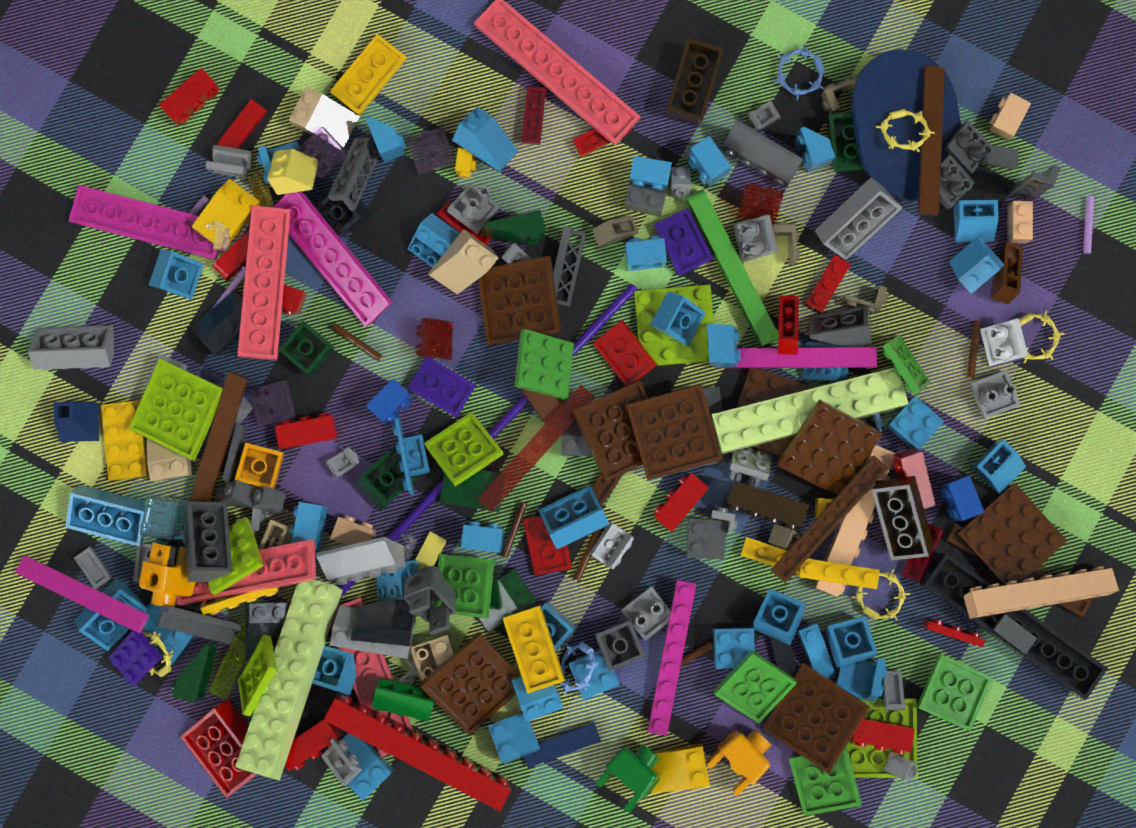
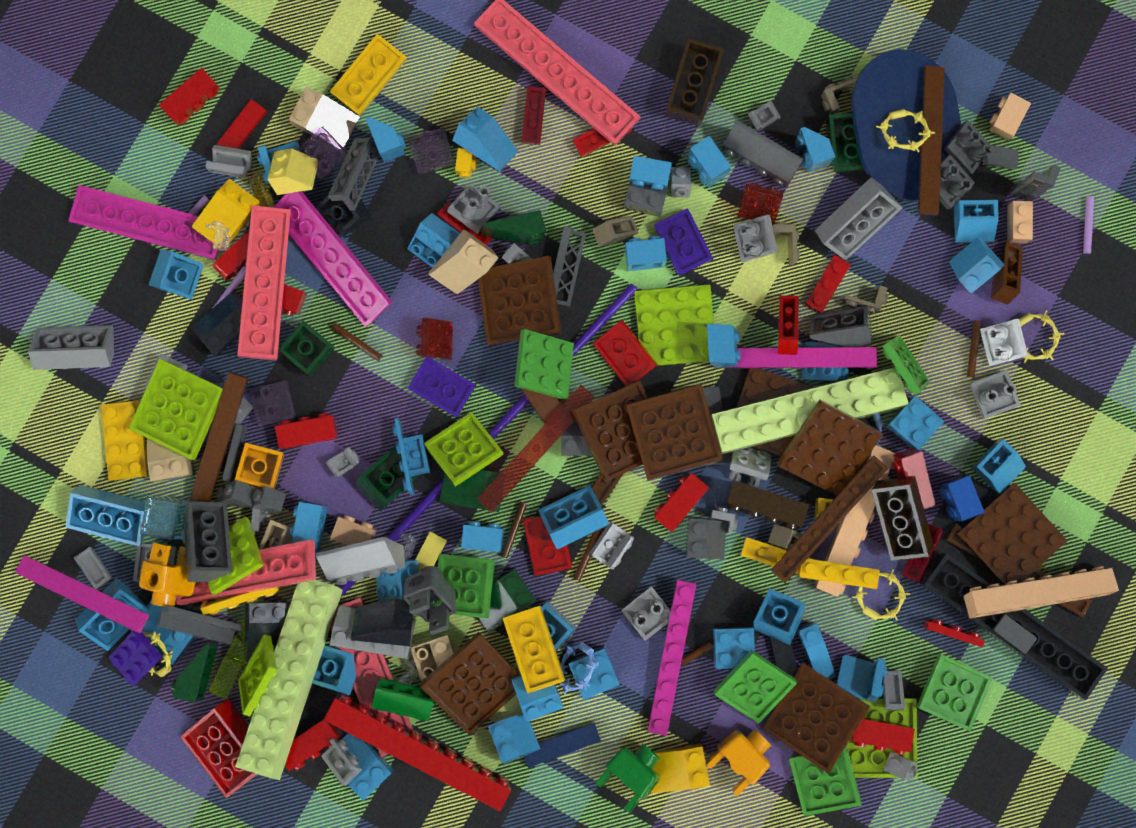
dark blue slope [54,402,100,442] -> none
blue brick [366,378,414,424] -> none
dark grey slope [595,620,645,671] -> none
dark azure slope [650,291,705,346] -> none
bright green beam [685,189,778,348] -> none
medium blue piece [774,44,825,100] -> none
dark azure brick [824,616,878,668] -> none

